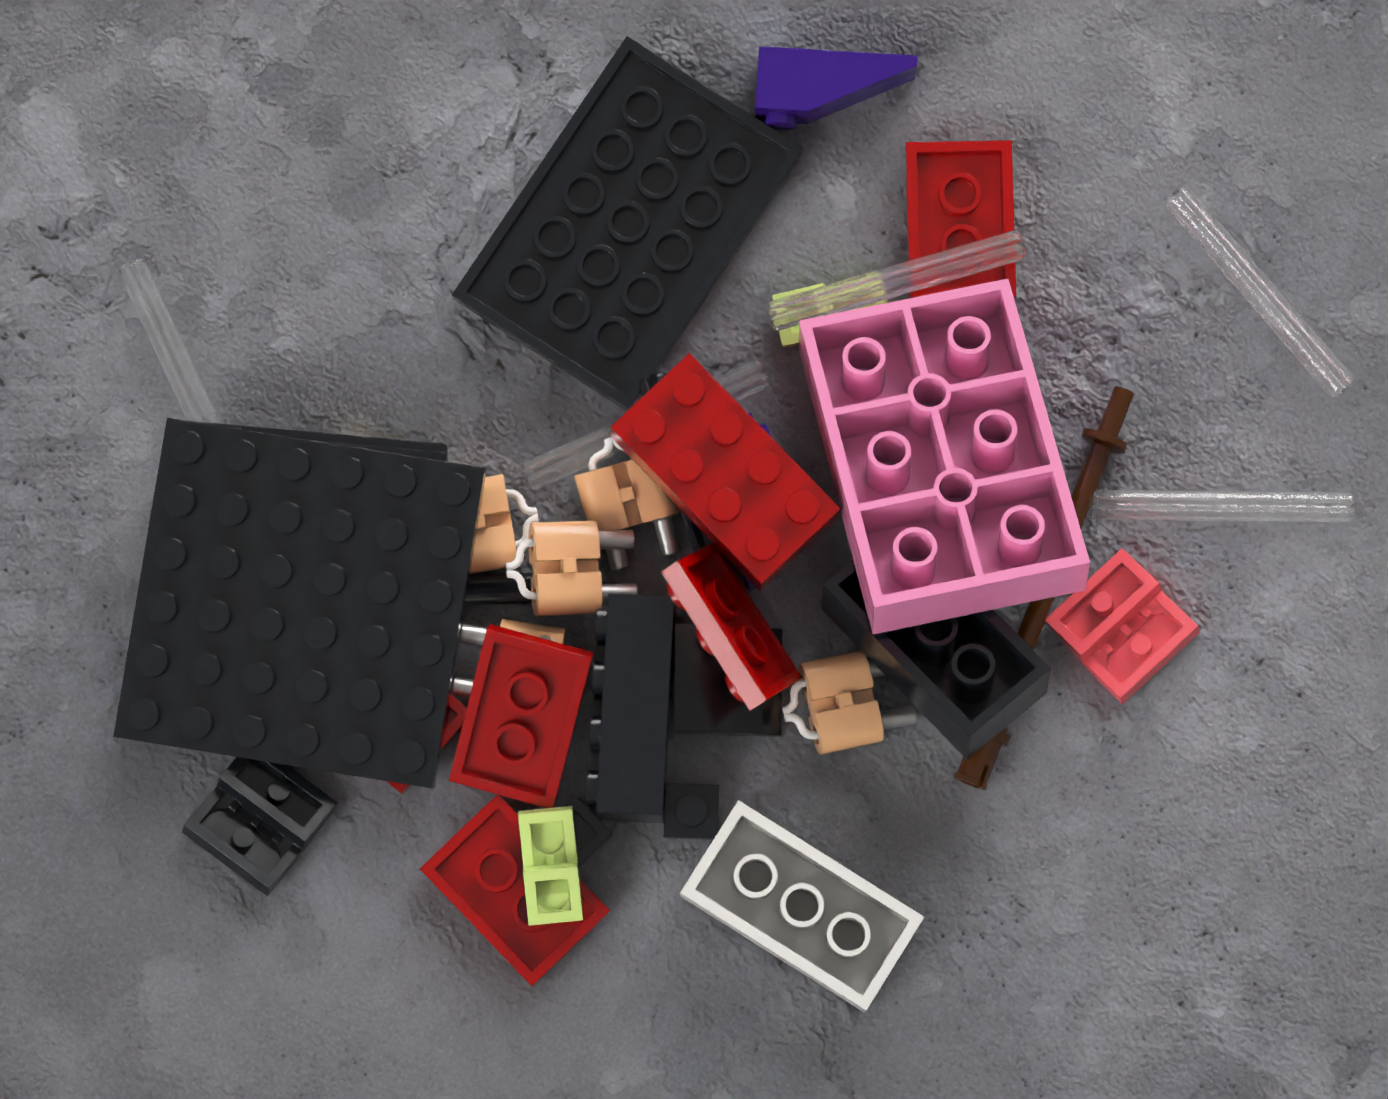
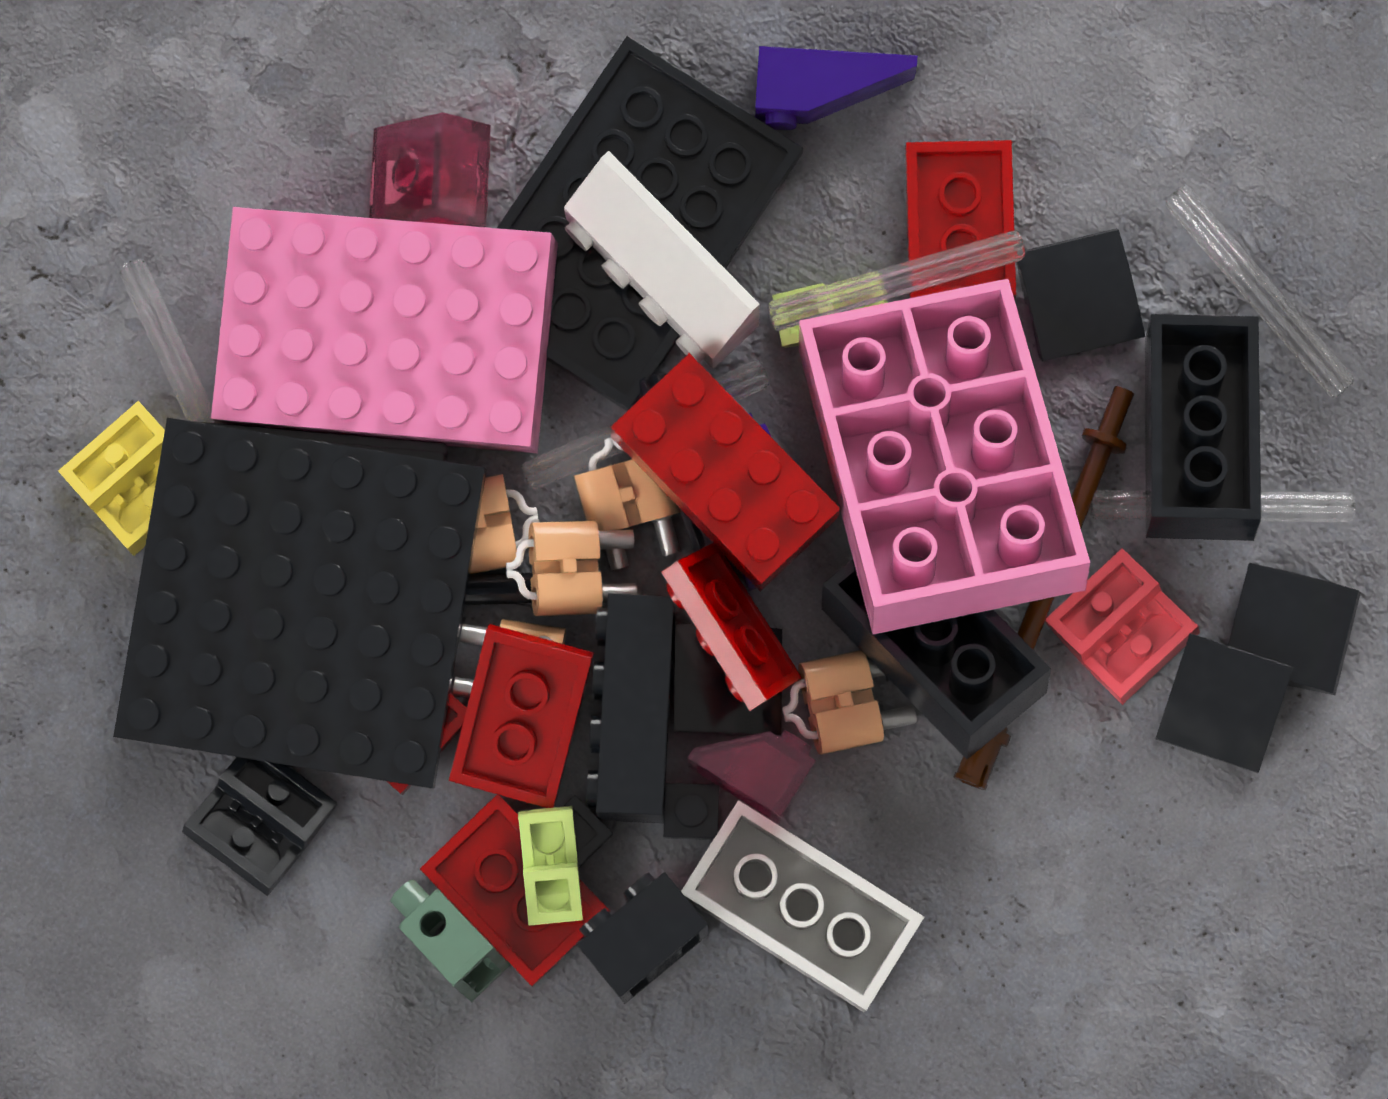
none -> light yellow slope [58,401,165,556]
none -> bright pink brick [211,207,558,454]
none -> clear pink slope [369,112,491,227]
none -> sand green torso [390,879,511,1002]
none -> white slope [564,151,760,369]
none -> black brick [577,872,708,1004]
none -> clear pink slope [688,730,816,824]
none -> black slope [1015,228,1145,361]
none -> black brick [1145,314,1261,541]
none -> black slope [1155,633,1294,773]
none -> black slope [1228,563,1361,695]

